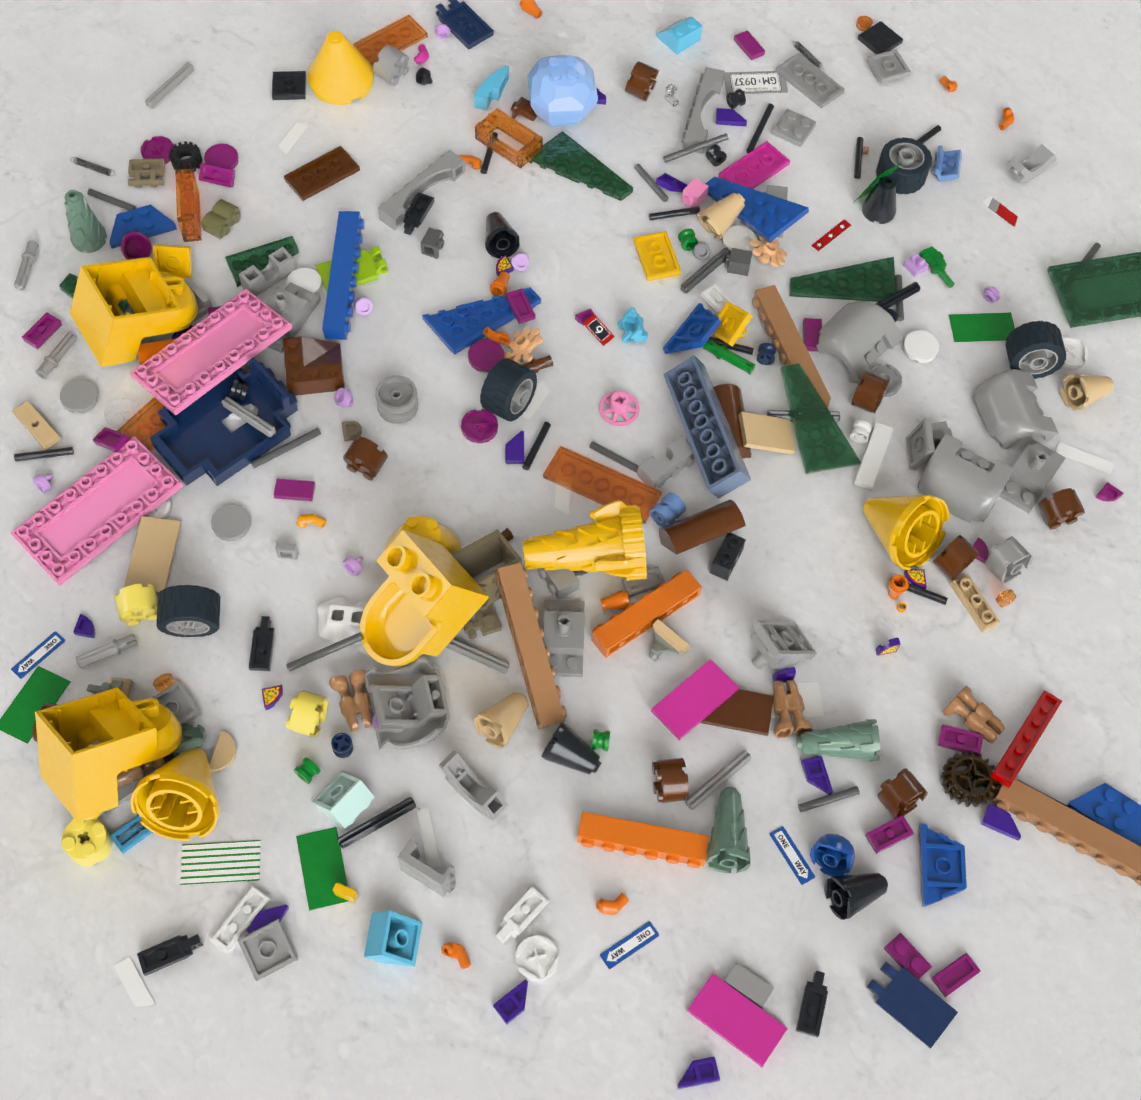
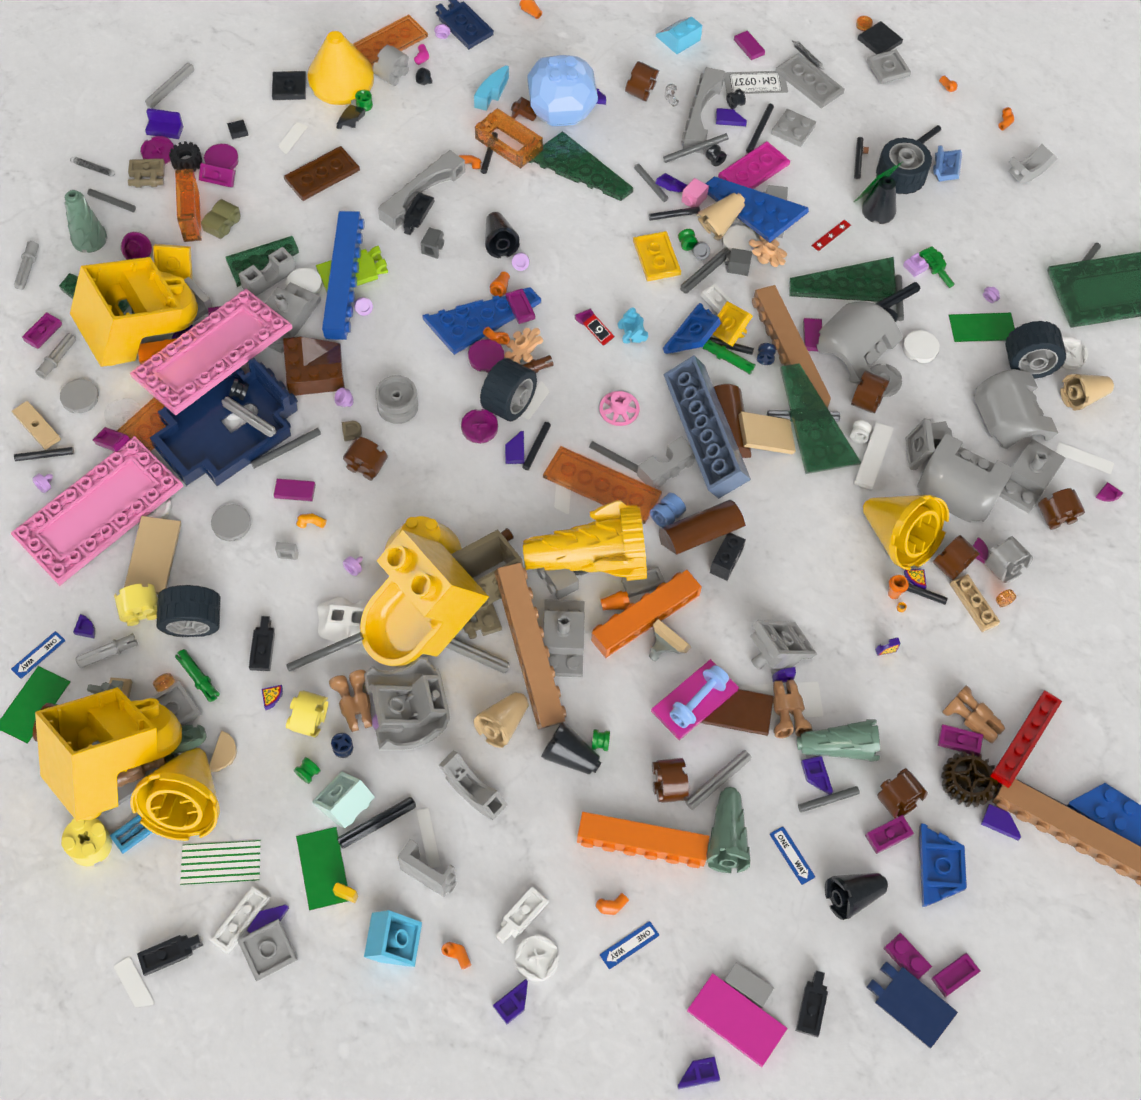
blue wing [109,204,177,249] -> none
tile [496,255,514,277] -> none
blue cylinder [810,833,855,876] -> none
sticker [982,196,1018,227] -> none
none -> dark purple panel [145,108,184,139]
none -> green pin [175,649,220,702]
none -> black tile [227,120,249,139]
none -> black slope [336,104,365,129]
none -> green wheel [355,90,373,112]
none -> light blue piece [670,665,729,728]

